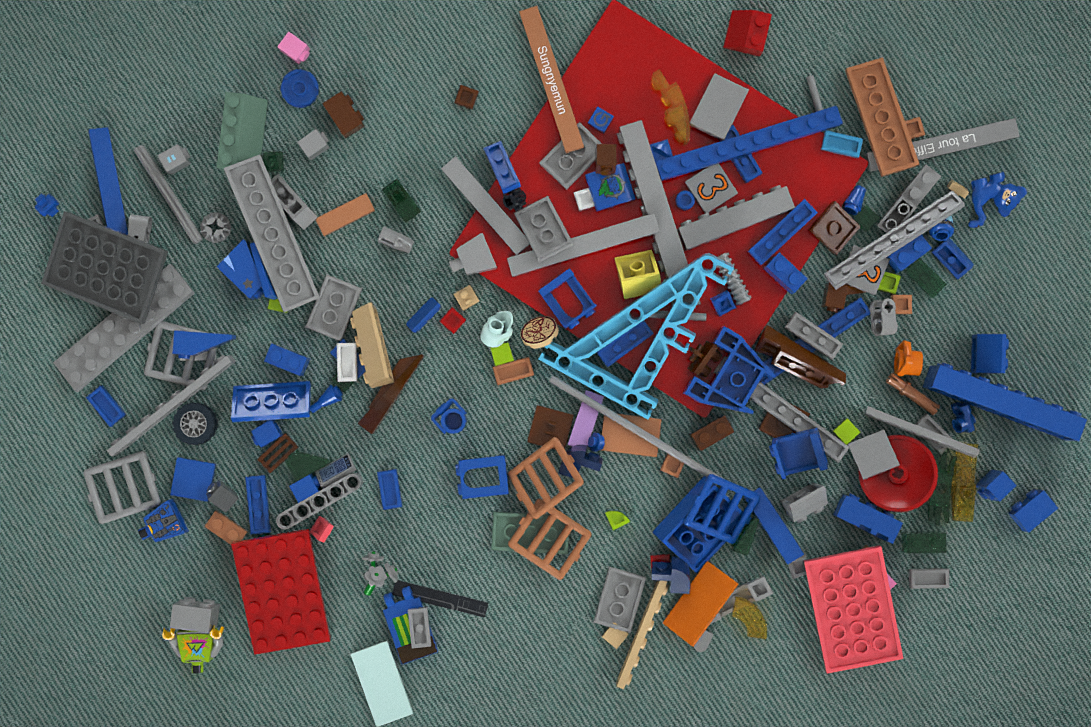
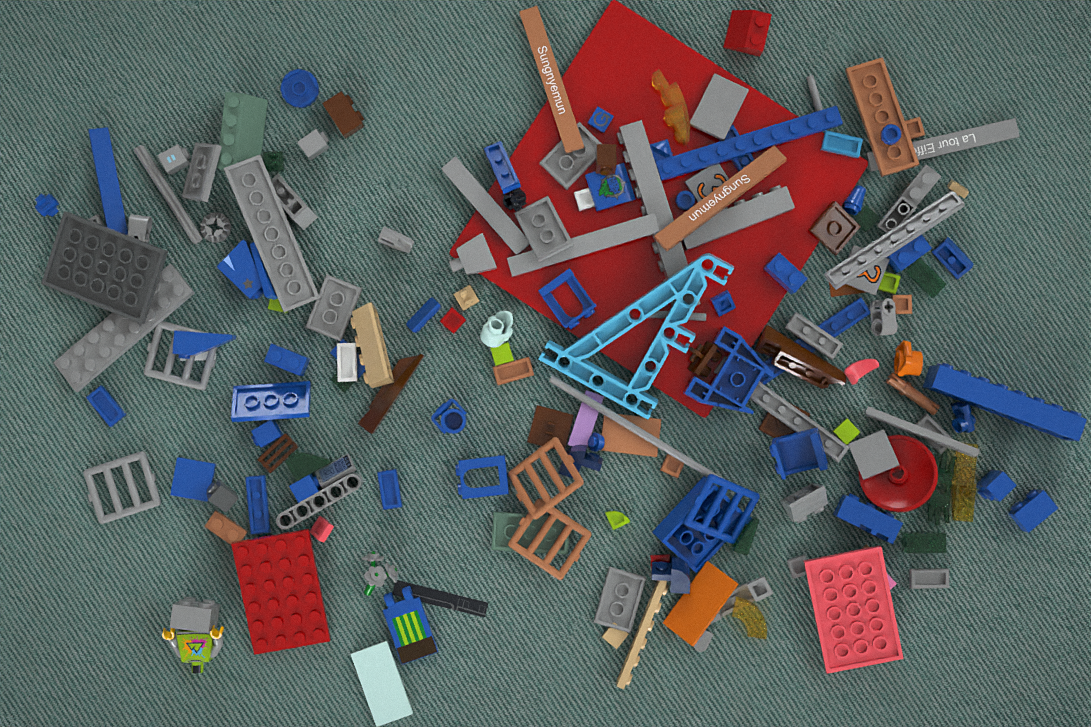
light grey plate [107,355,236,457] -> none
torso [138,499,189,542] -> none
black wheel [172,403,218,445] -> none
bright pink brick [277,32,310,64] -> none
blue cone [310,385,343,413] -> none
nougat tile [315,193,375,237] -> none
clear green slope [382,179,421,223] -> none
light grey plate [408,607,432,648] -> none
reddish brown tile [454,85,479,110] -> none
tan tile [520,316,559,349] -> none
blue tile [596,320,654,367] -> none
light yellow slope [615,250,661,299] -> none
reddish brown piece [689,415,734,451] -> none
light grey piece [716,253,752,305] -> none
blue slope [744,487,804,564] -> none
blue plate [748,199,818,266] -> none
reddish brown brick [821,283,848,313] -> none
blue head [929,215,954,241] -> none
blue animal [968,172,1027,228] -> none
blue slope [971,334,1009,374] -> none
none -> light grey tile [182,142,222,202]
none -> nougat tile [654,145,787,252]
none -> coral helmet [844,359,879,385]
none -> blue tile [881,124,901,145]

